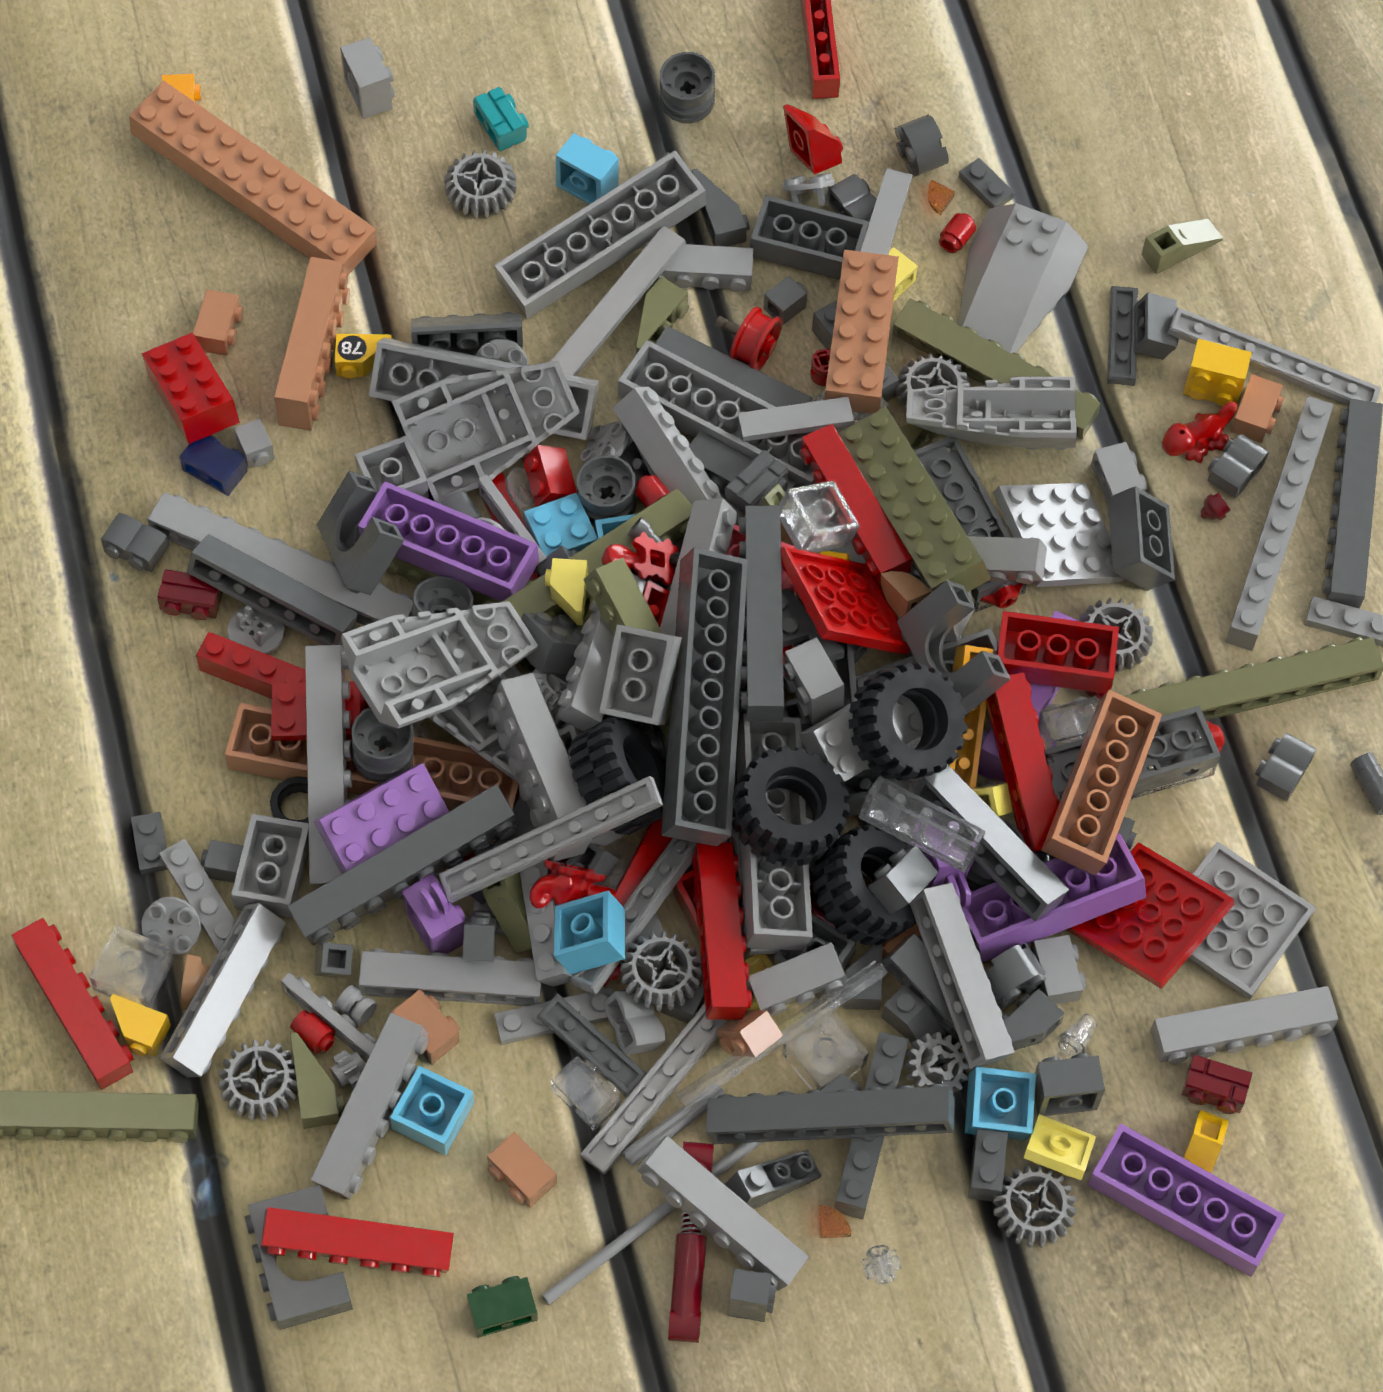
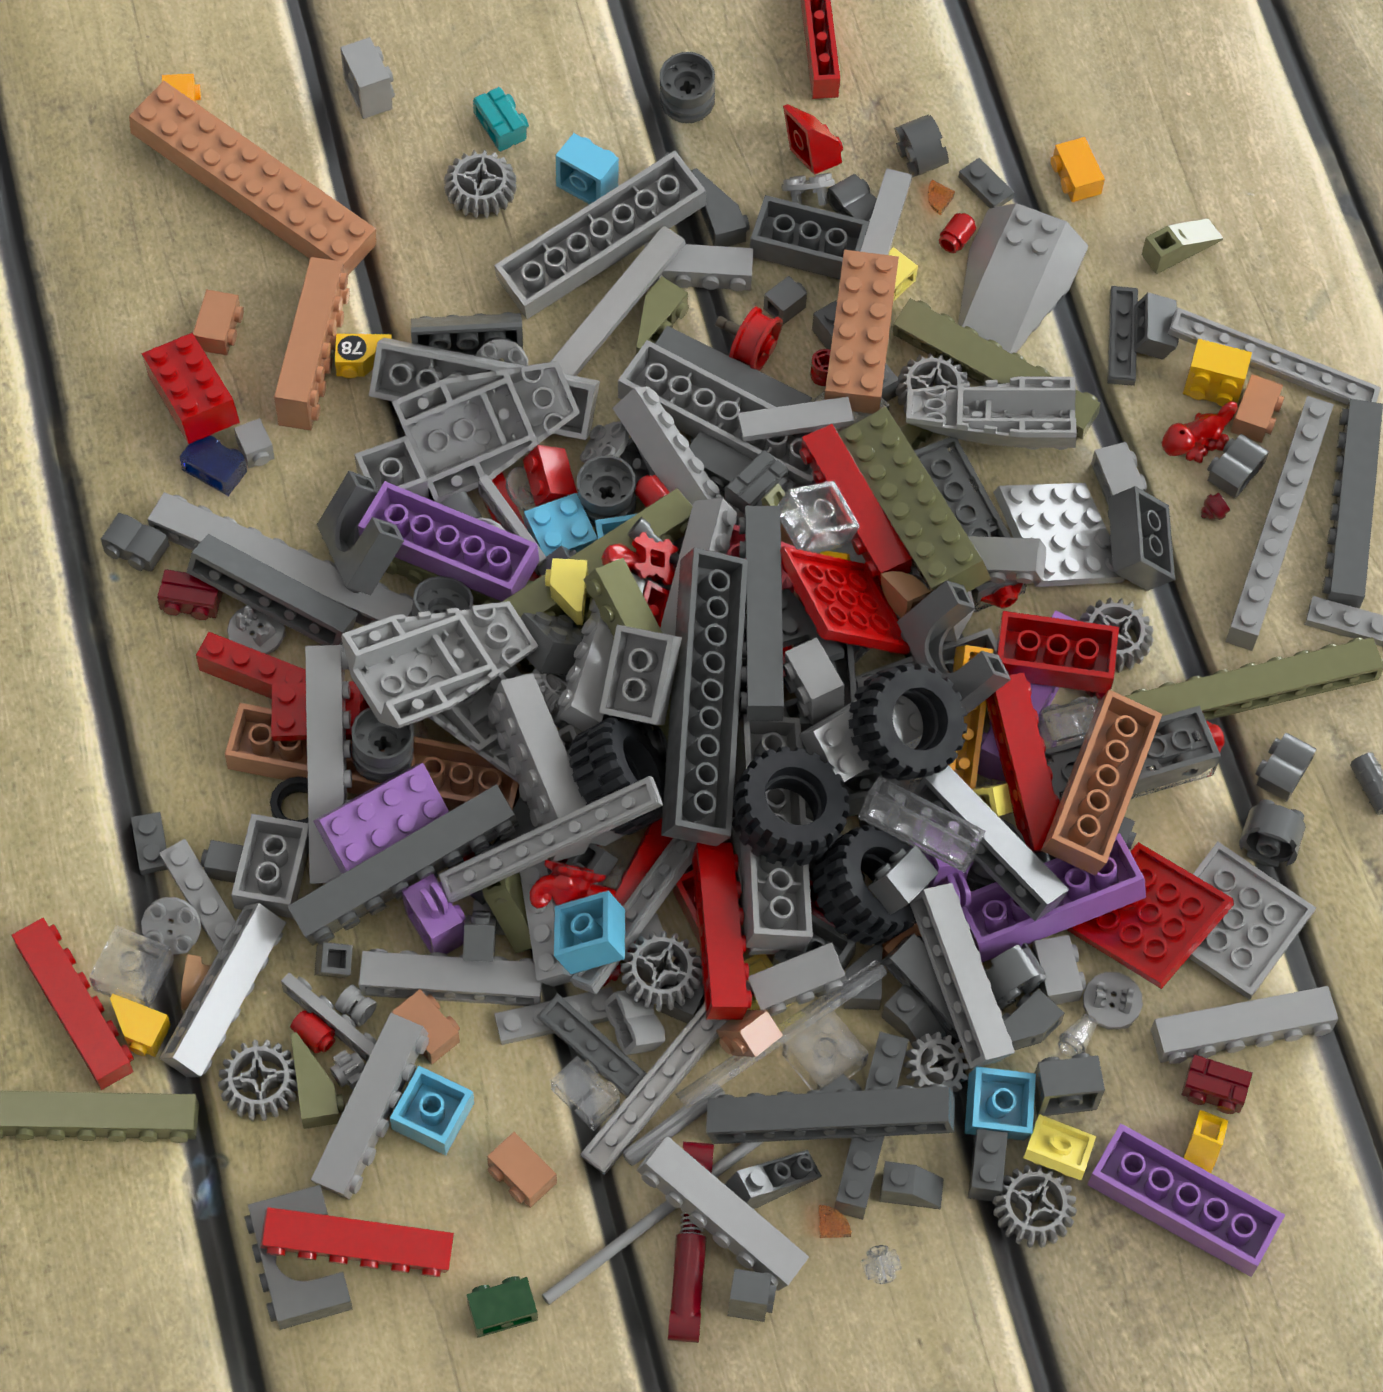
none -> dark grey slope [879,1161,944,1209]
none -> light orange brick [1051,137,1105,202]
none -> light grey plate [1083,972,1143,1029]
none -> dark grey brick [1239,799,1306,867]

